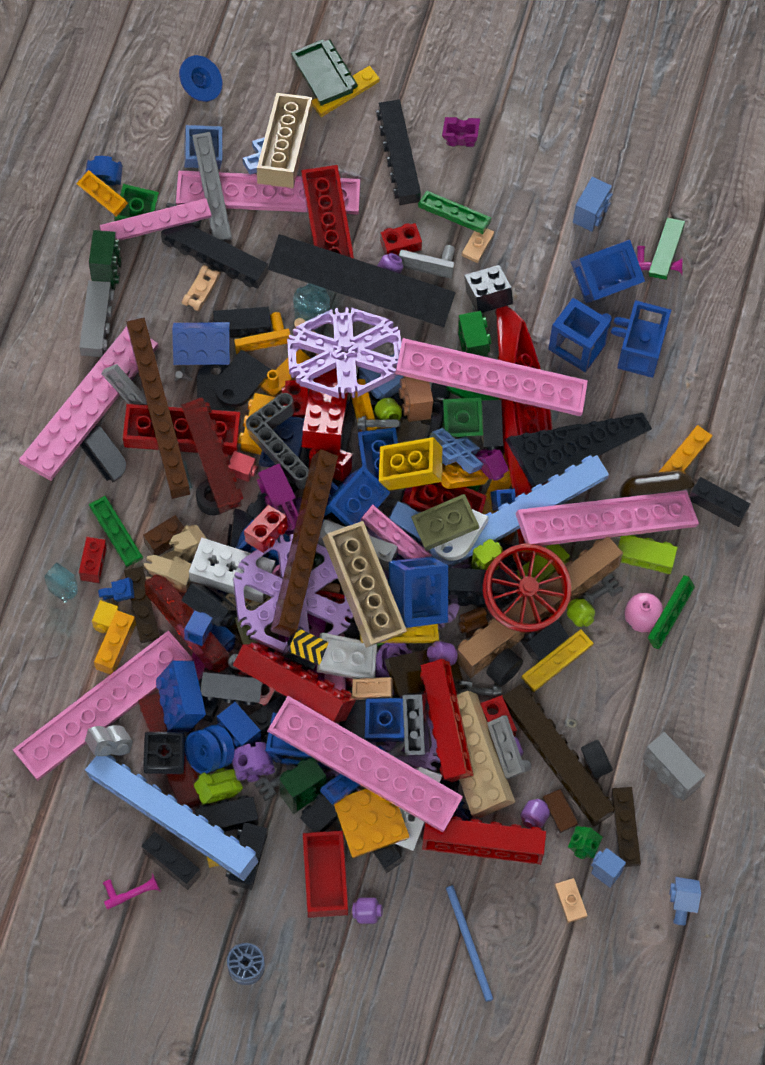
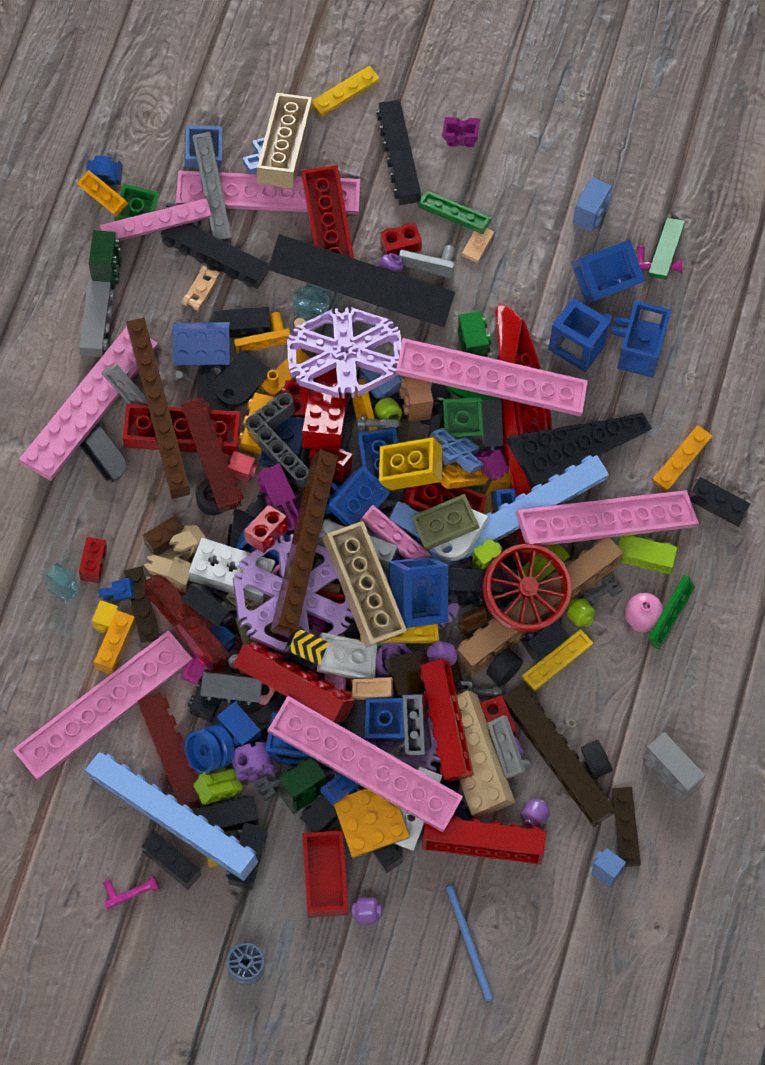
light grey brick [85,725,133,756] -> none
green tile [89,496,143,568] -> none
black brick [143,732,185,774] -> none
blue brick [156,661,206,732] -> none
blue hat [179,55,223,102] -> none
blue brick [184,611,212,646] -> none
hinge [291,39,358,106] -> none
black brick [464,265,513,313] -> none
reddish brown tile [542,789,578,833] -> none
light nougat plate [555,878,588,923] -> none
green brick [568,826,603,859] -> none
dark brown brick [619,470,695,497] -> none
medium blue brick [669,877,701,925] -> none

